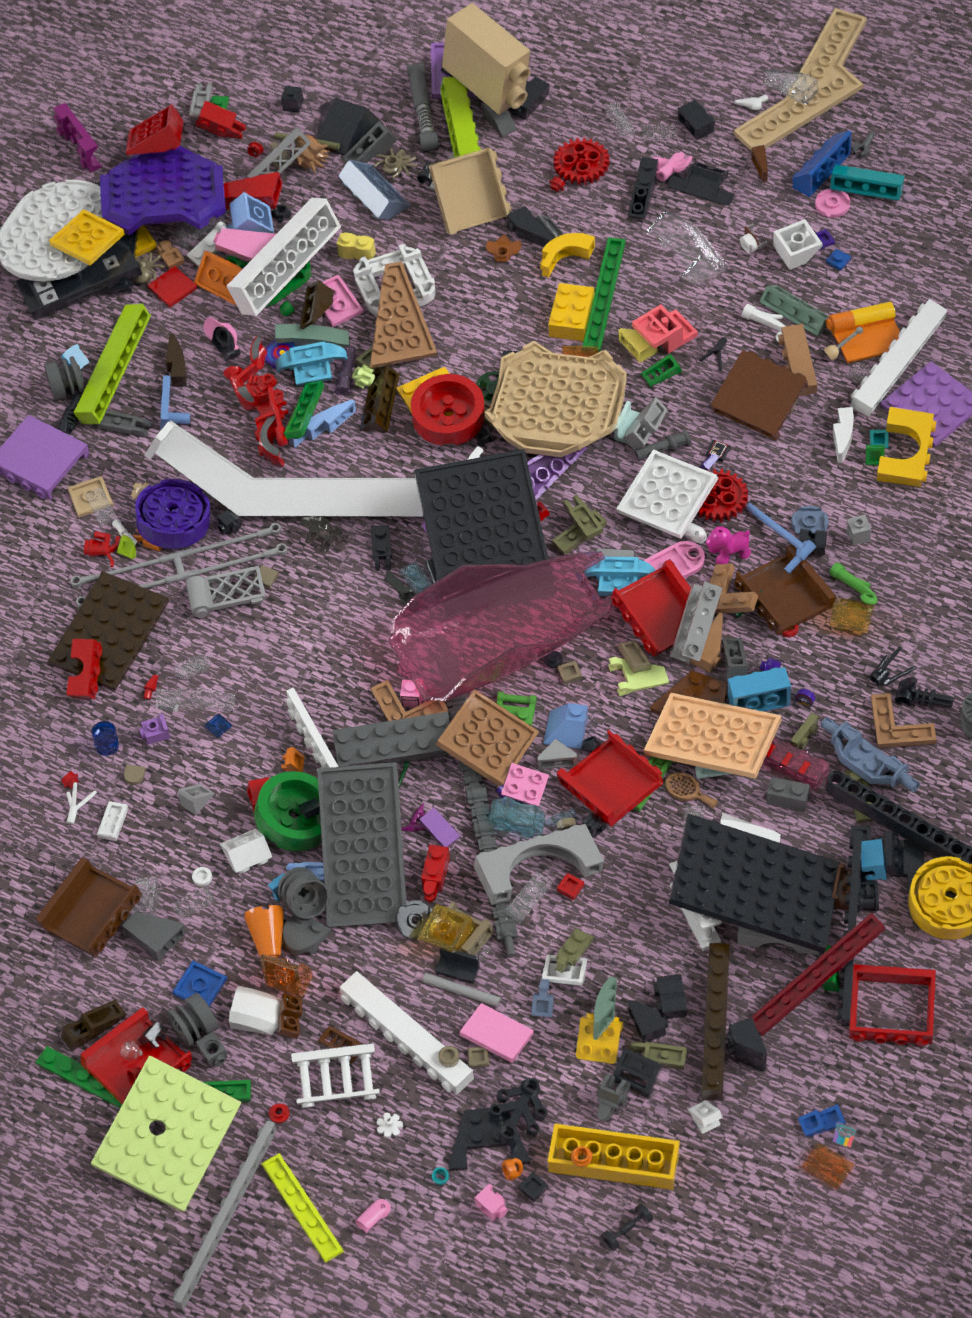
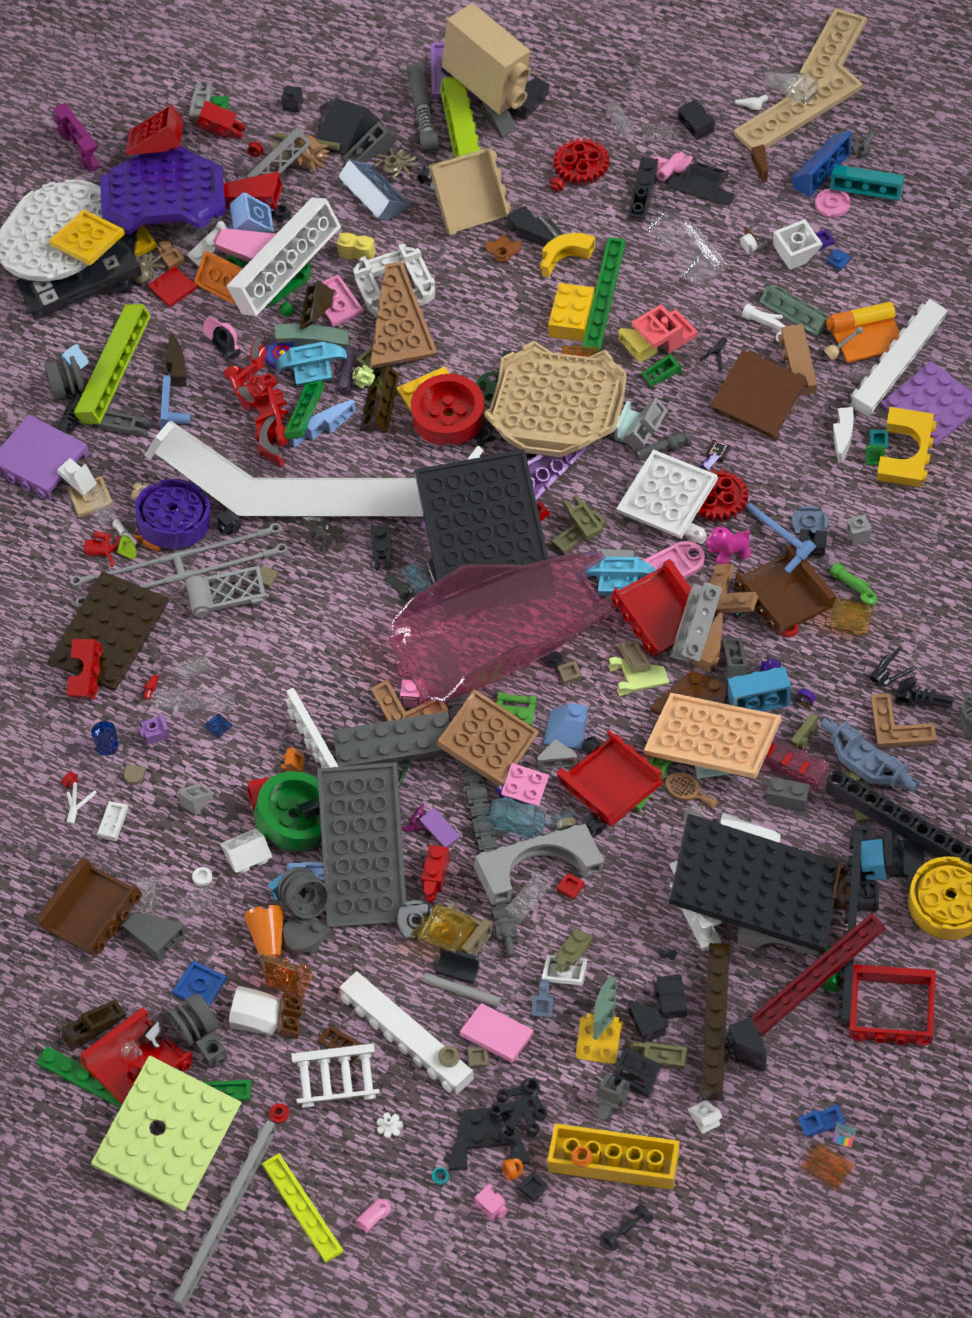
none -> white slope [57,458,97,496]
none -> black piece [659,947,678,960]

